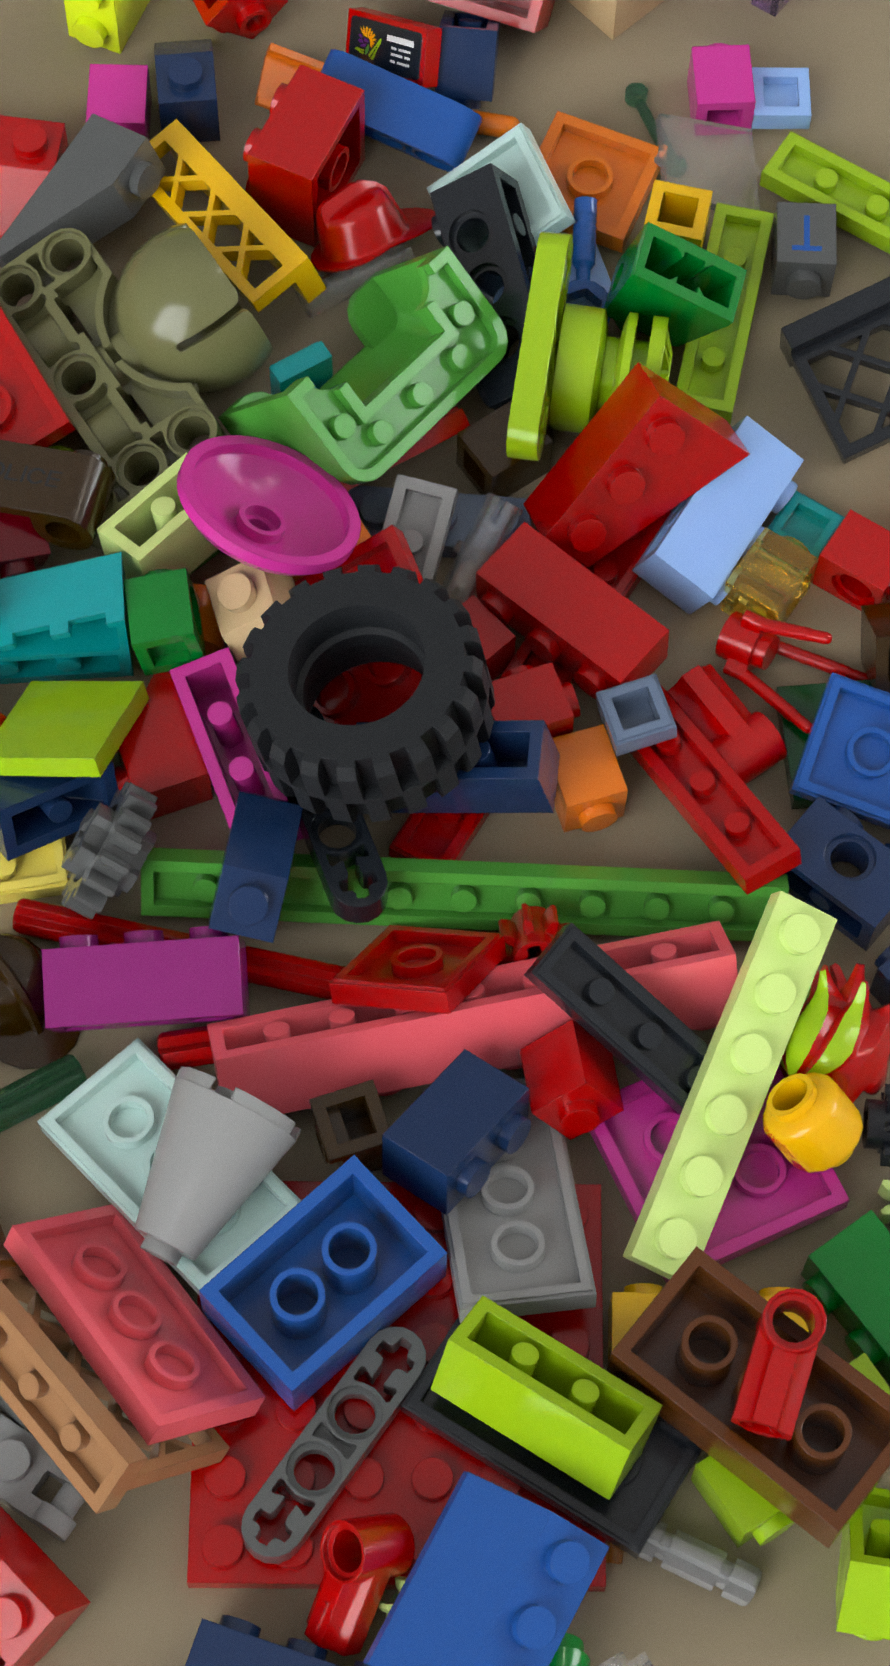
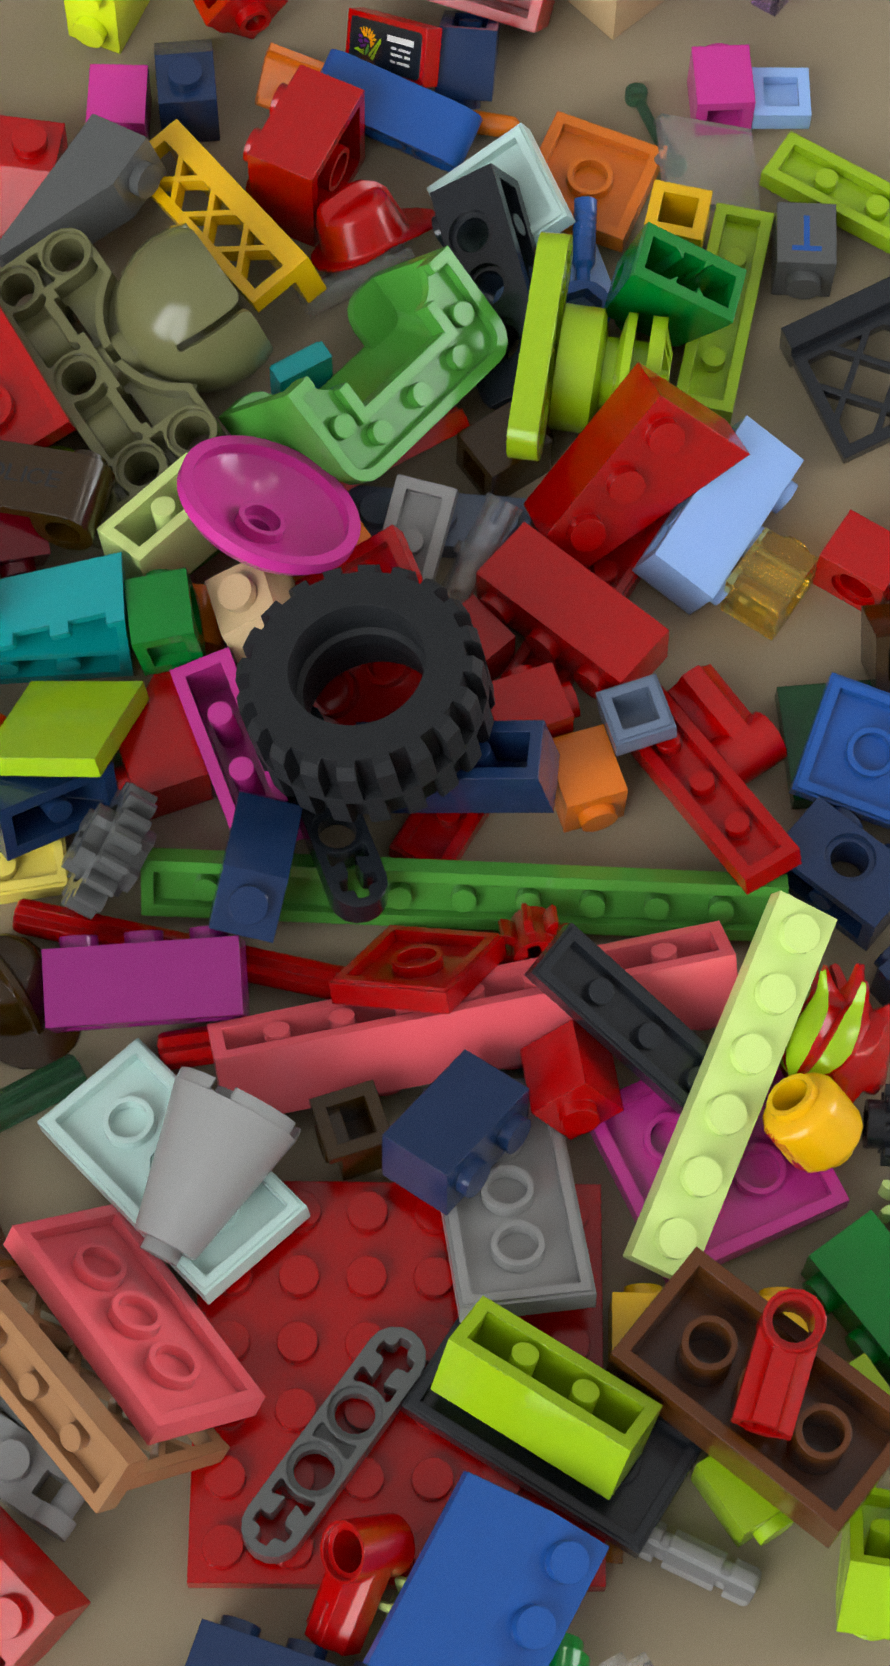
blue brick [199,1155,447,1411] -> none
red plant [715,610,869,734] -> none
teal tile [761,490,845,573] -> none

